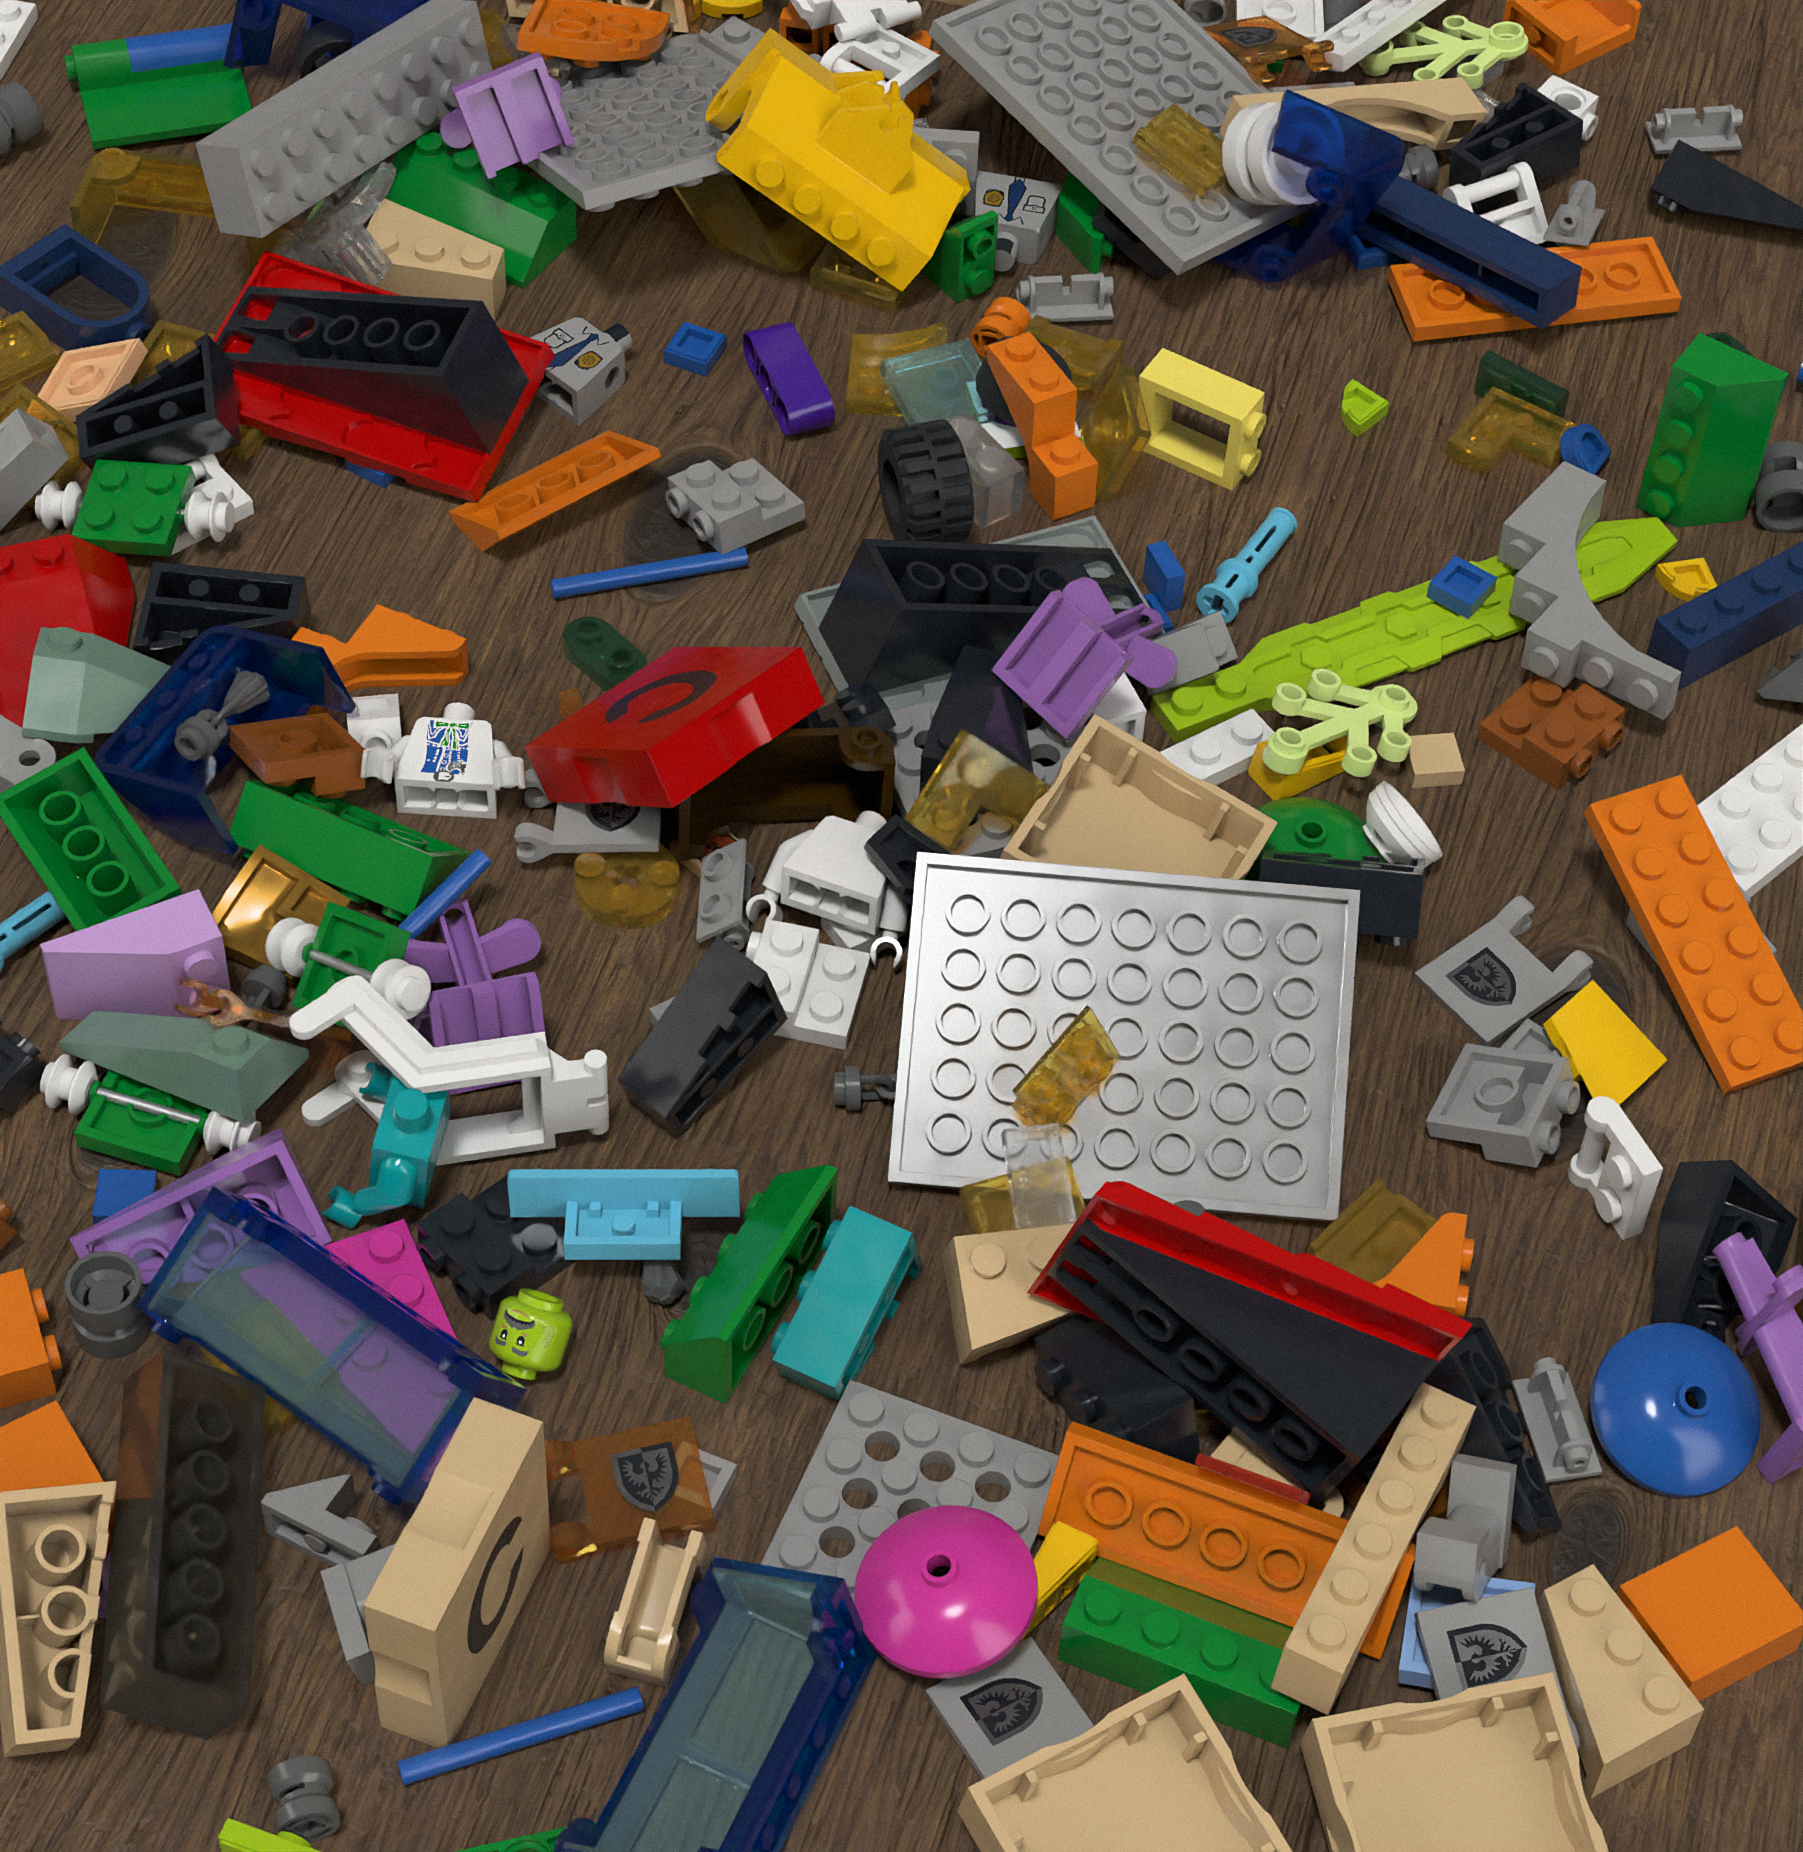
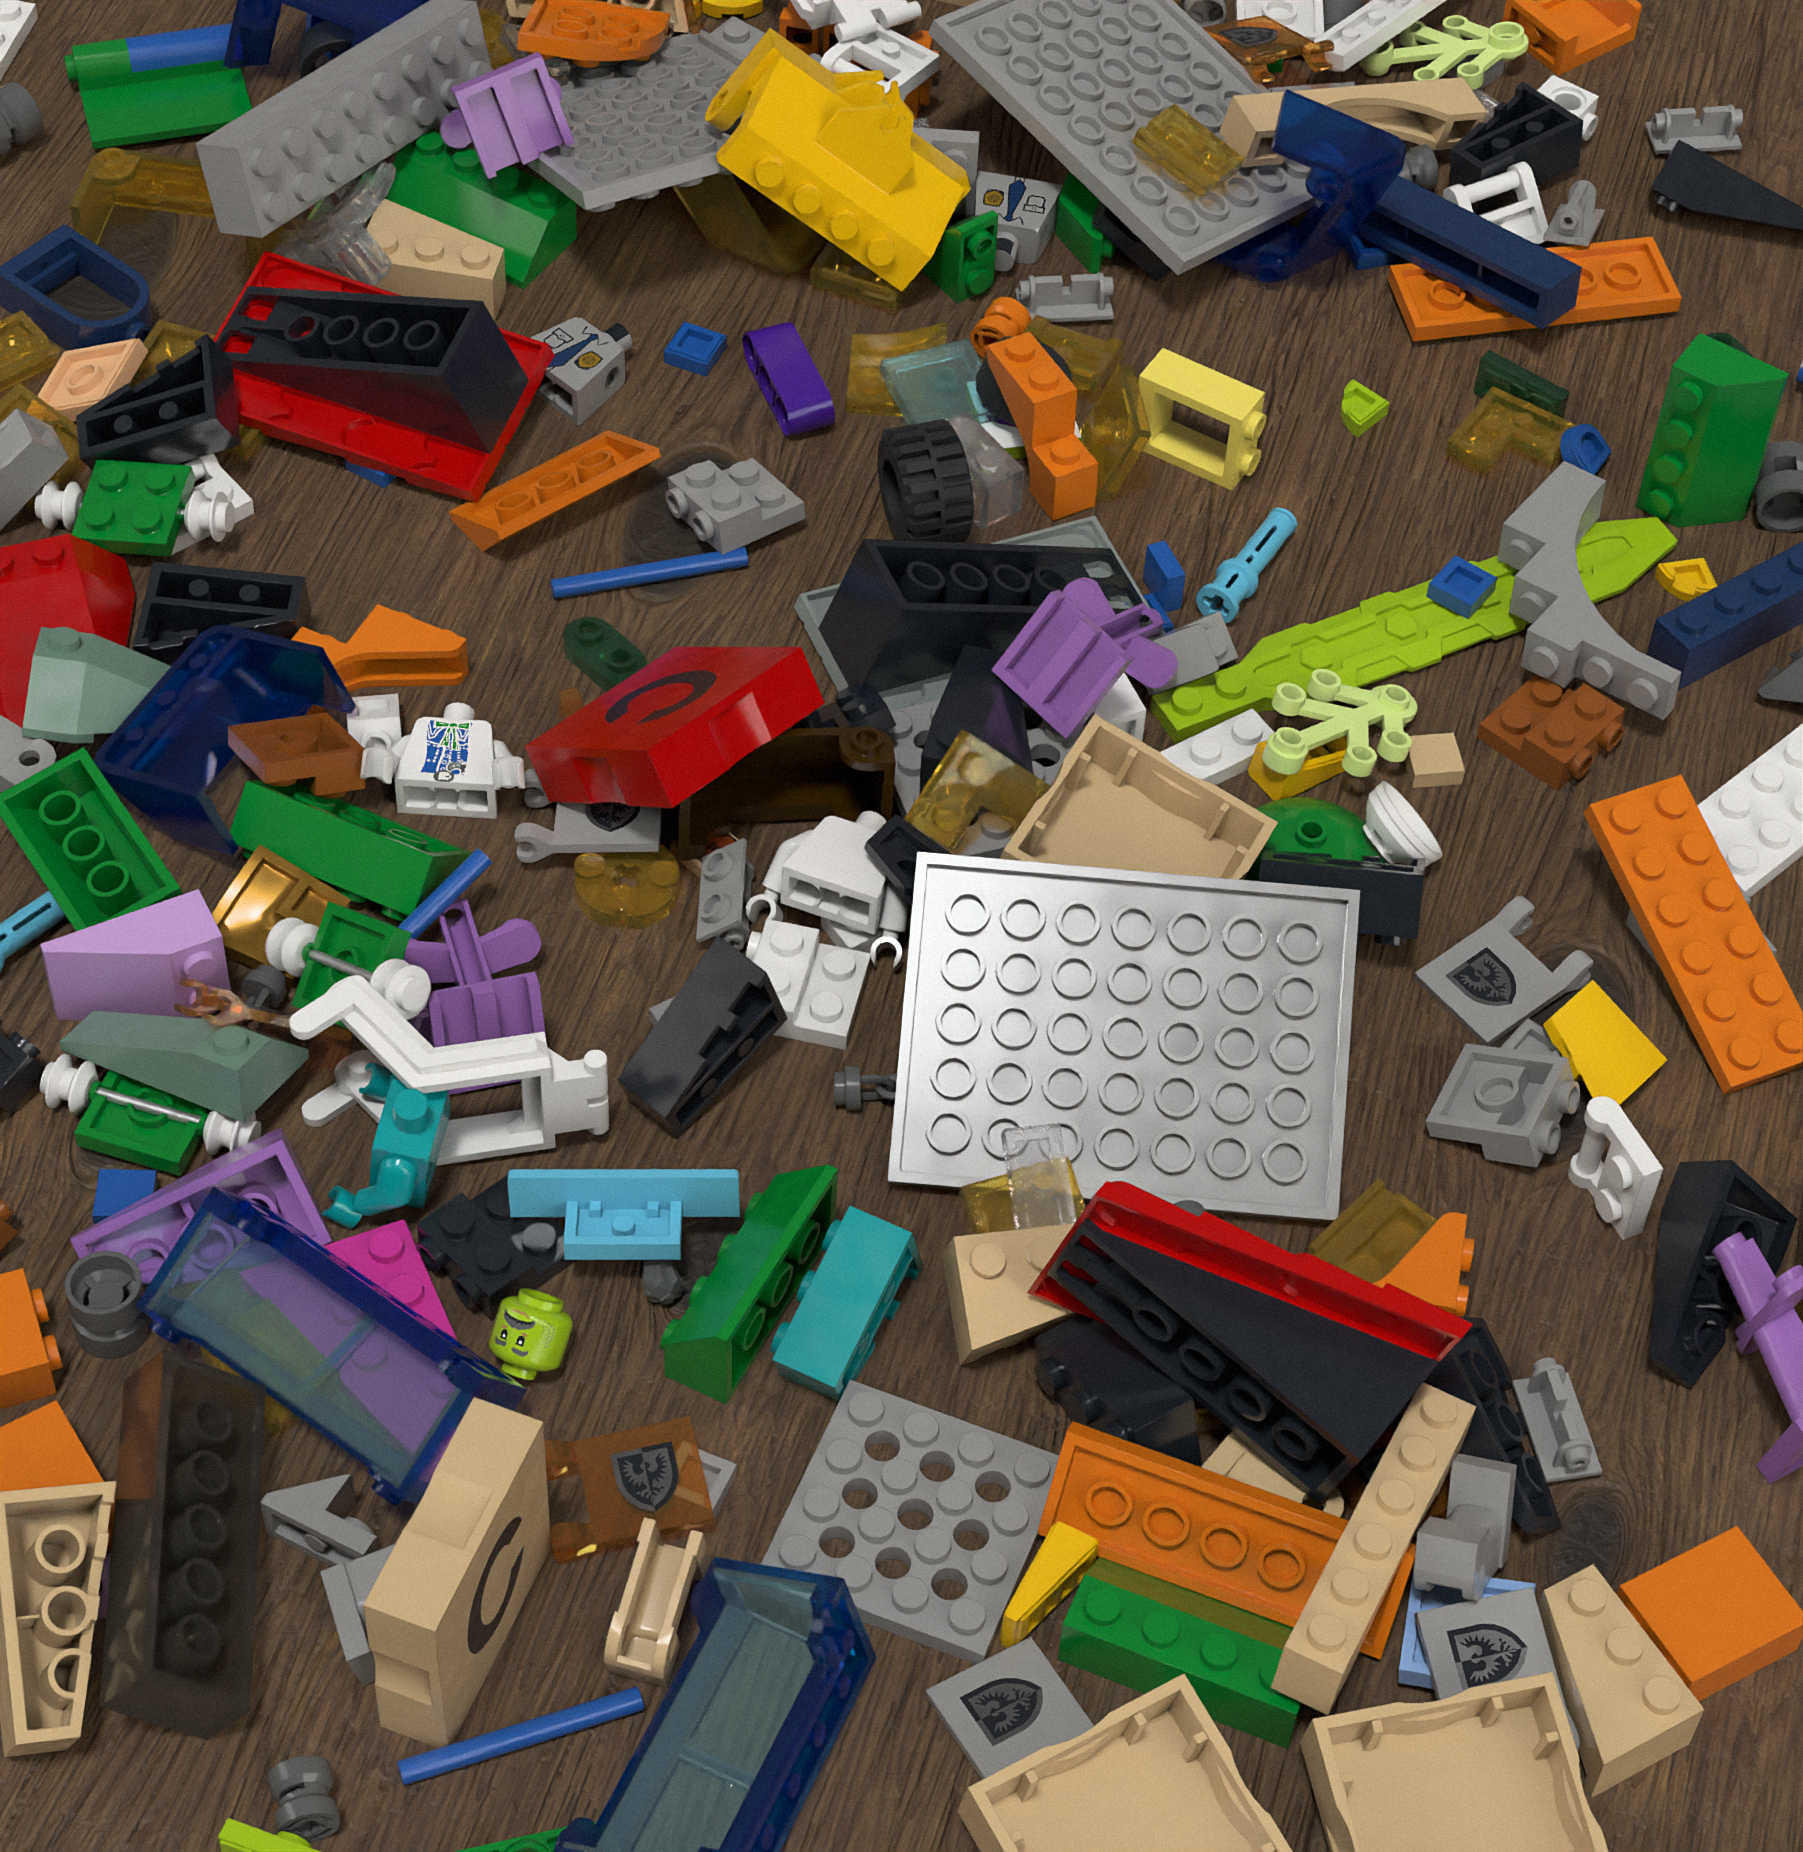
dark grey piece [175,671,270,761] -> none
dark pink dish [854,1505,1039,1678] -> none
clear yellow hinge [1011,1005,1120,1138] -> none
clear red piece [1195,1453,1311,1505] -> none
white wheel [1222,101,1343,205] -> none
blue dish [1590,1322,1761,1498] -> none

